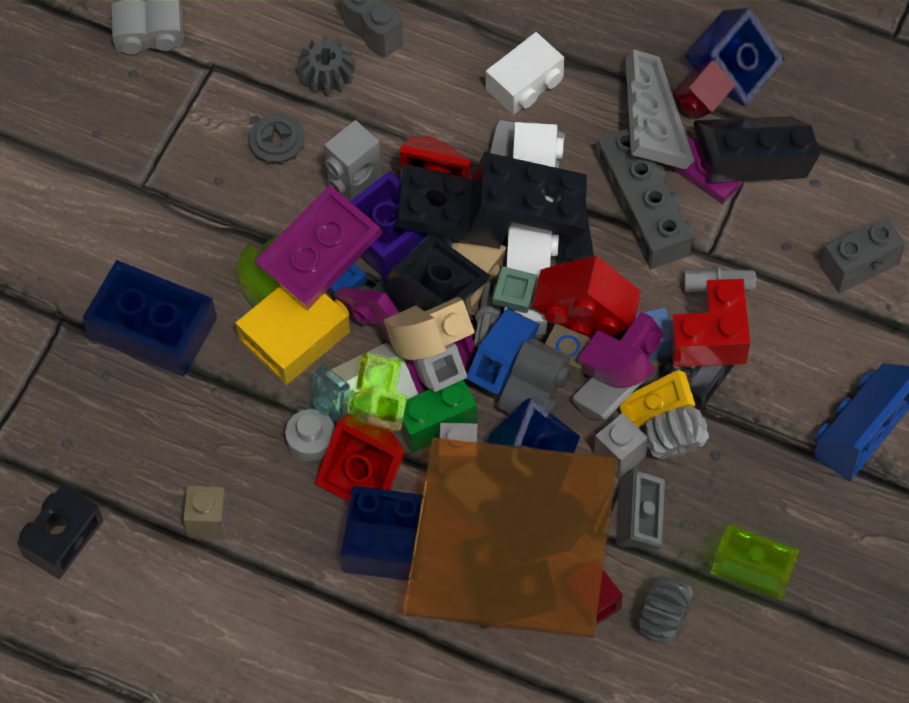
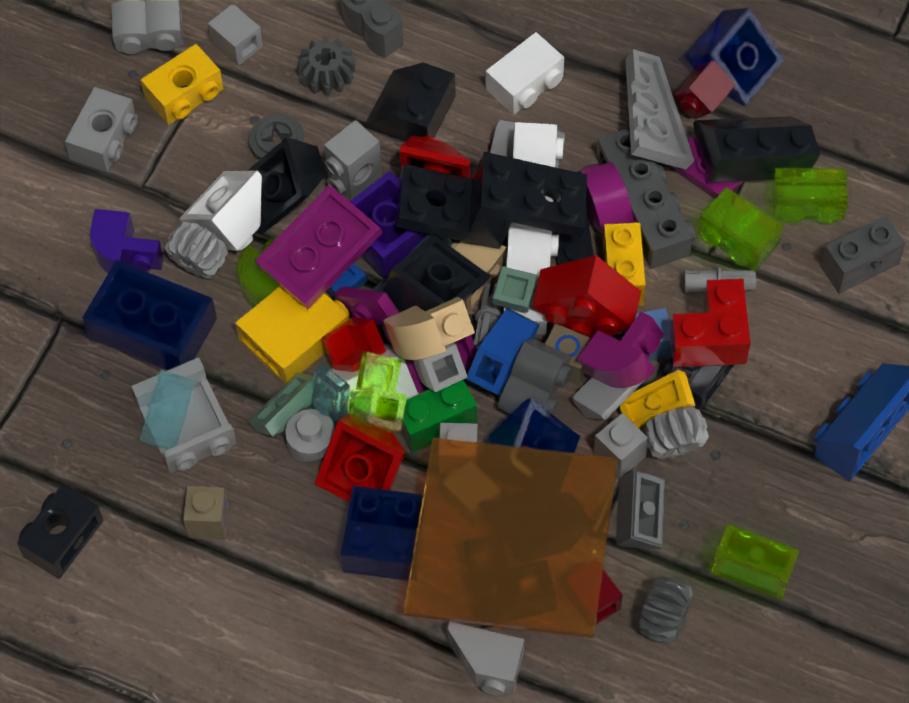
none -> light grey brick [65,87,138,172]
none -> dark purple brick [90,209,164,279]
none -> light grey panel [131,357,237,473]
none -> clear light blue plate [139,370,196,450]
none -> yellow brick [140,44,224,125]
none -> light grey gear [165,222,229,278]
none -> white slope [179,171,262,251]
none -> light grey panel [208,4,263,66]
none -> black slope [247,137,326,234]
none -> sand green plate [248,372,323,437]
none -> red panel [322,317,387,372]
none -> black slope [365,62,456,141]
none -> light grey slope [447,622,524,696]
none -> magenta brick [579,162,635,235]
none -> yellow brick [603,223,646,306]
none -> clear neon green brick [698,187,784,272]
none -> clear neon green brick [772,168,848,224]

